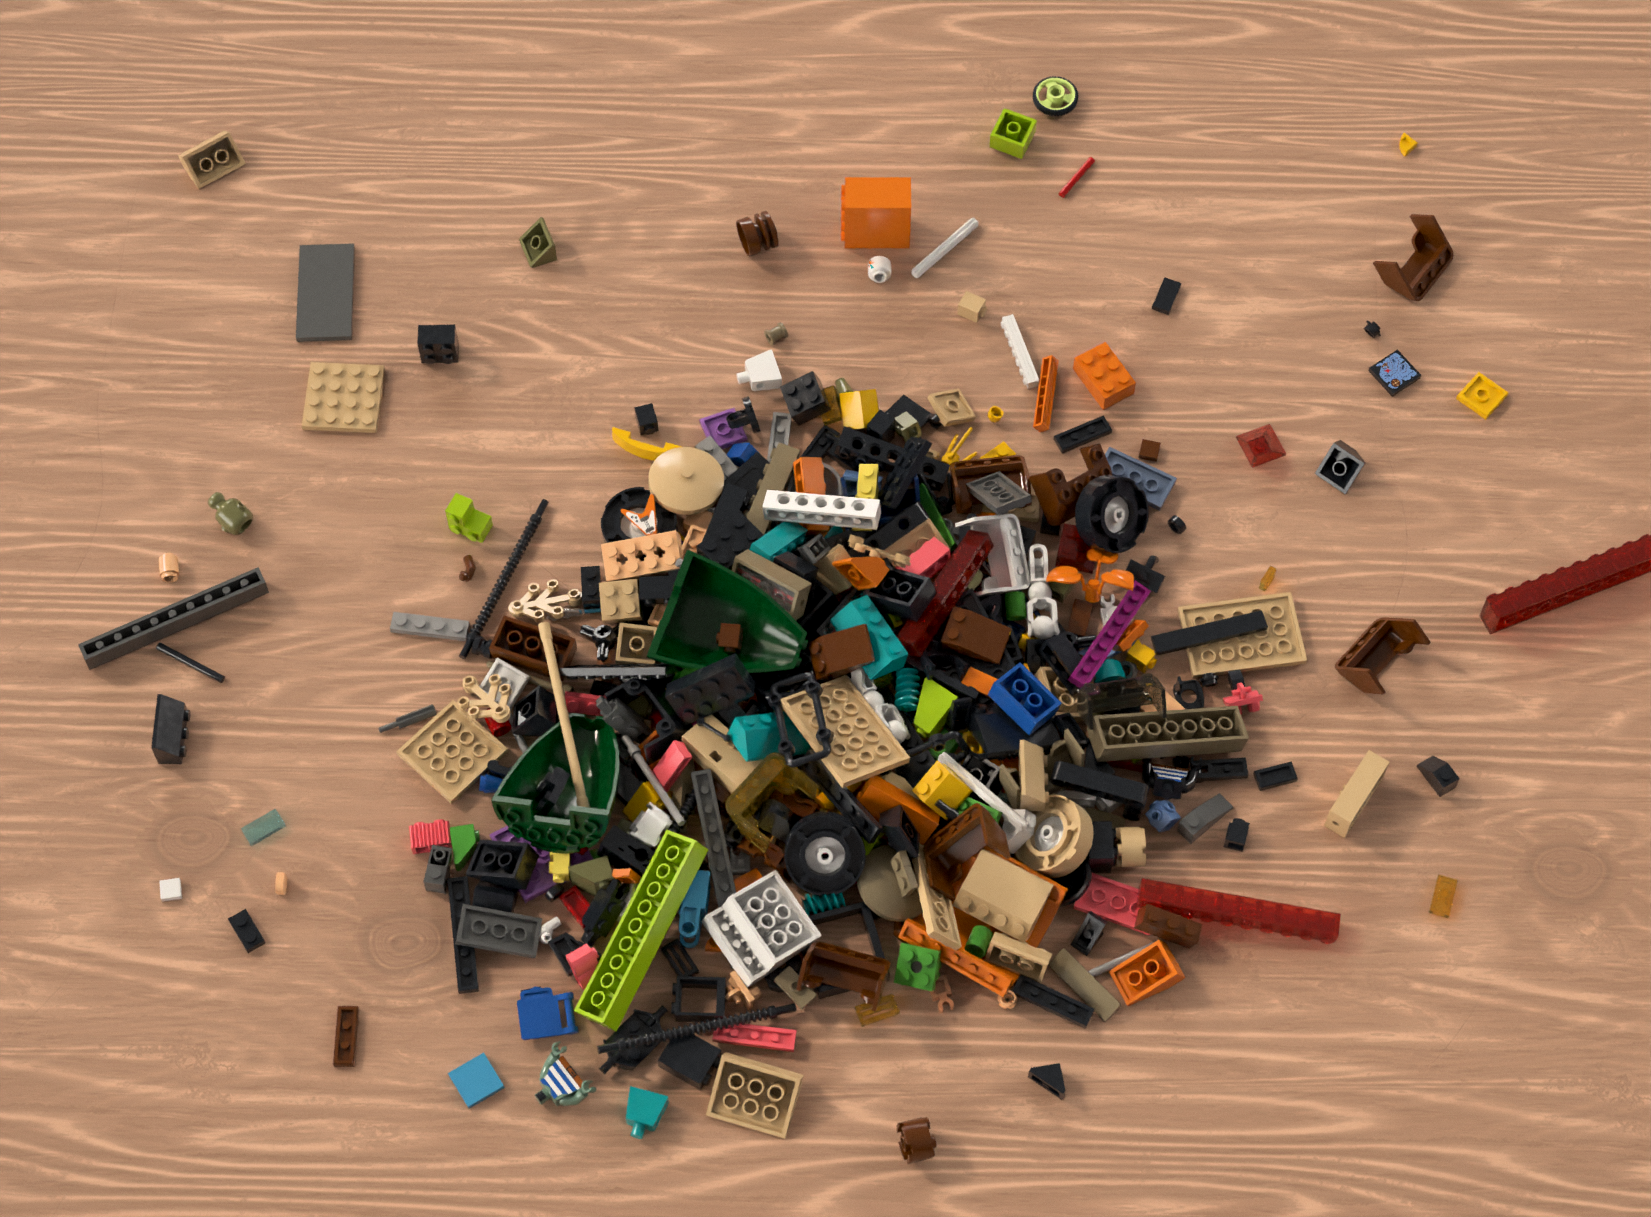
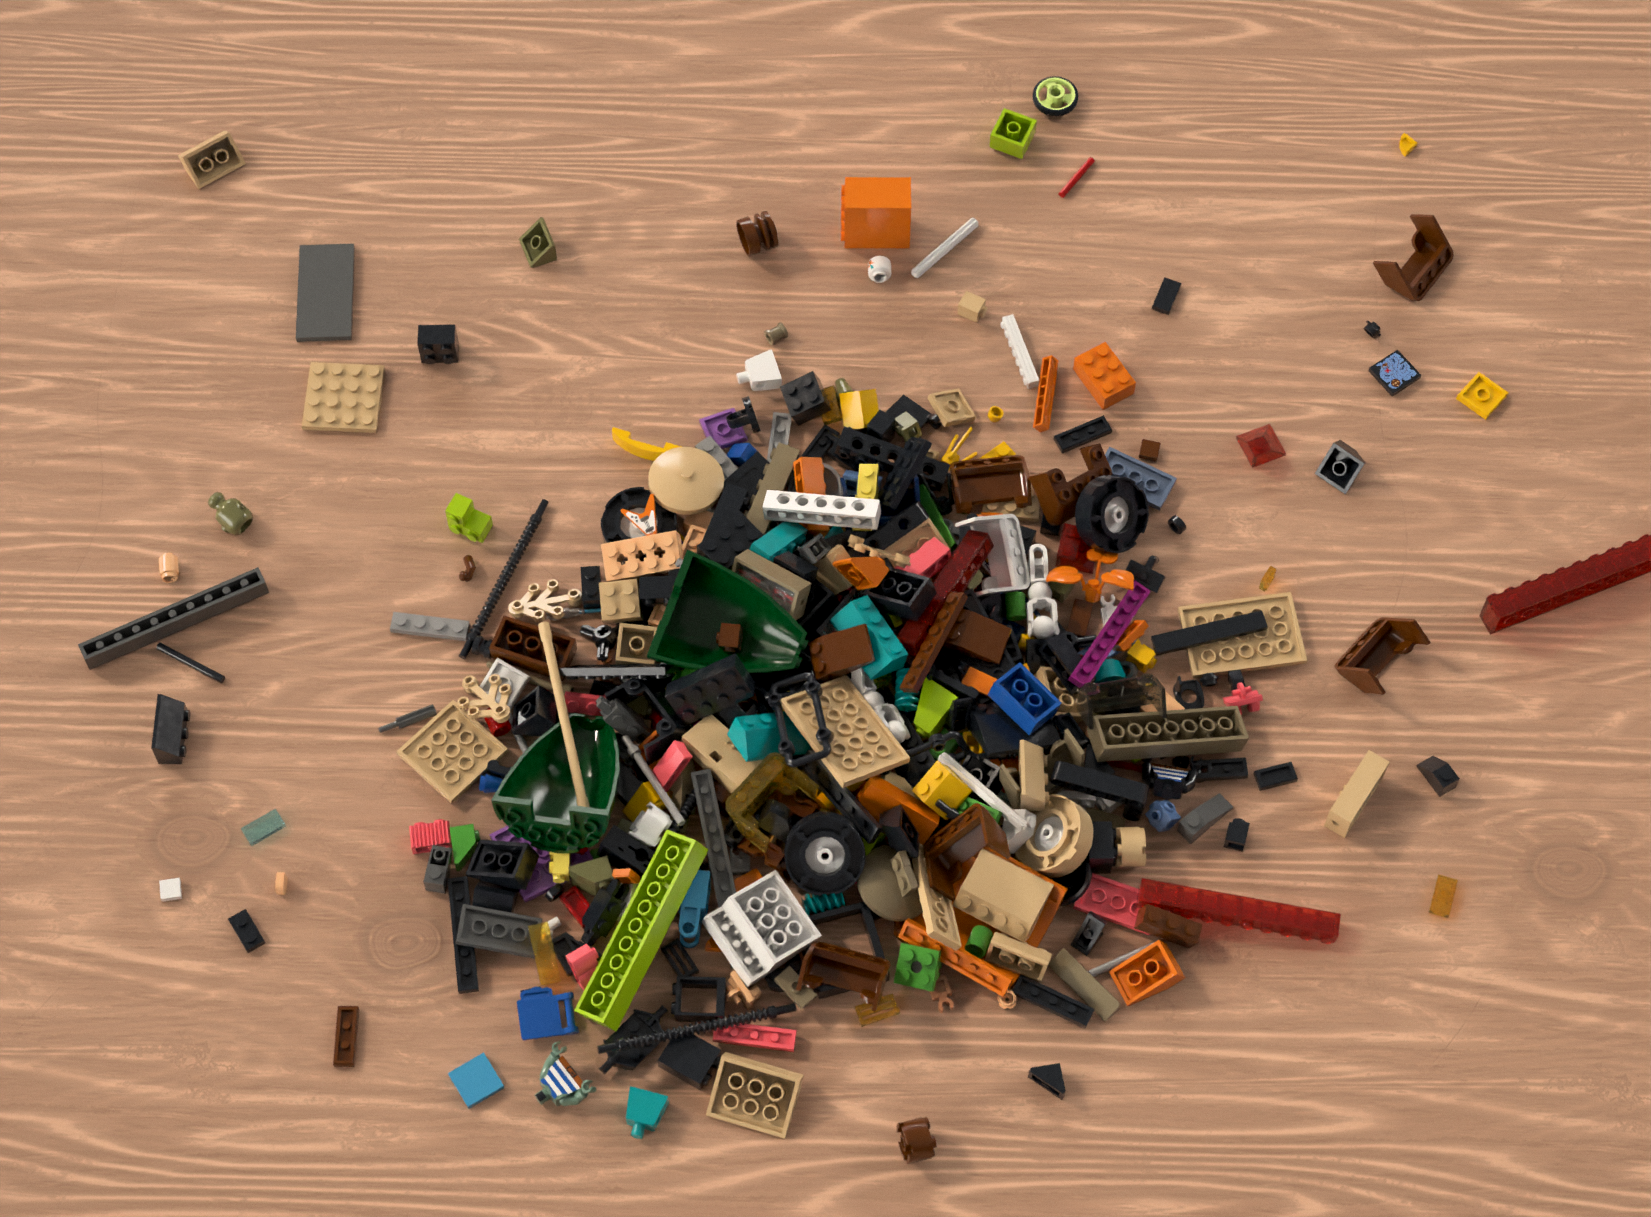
black plate [535,766,570,817] -> none
black brick [634,403,659,435] -> none
black hinge [697,718,731,742] -> none
dark grey plate [966,471,1032,515] -> none
none -> clear yellow plate [528,922,561,986]
none -> reddish brown plate [899,592,968,693]

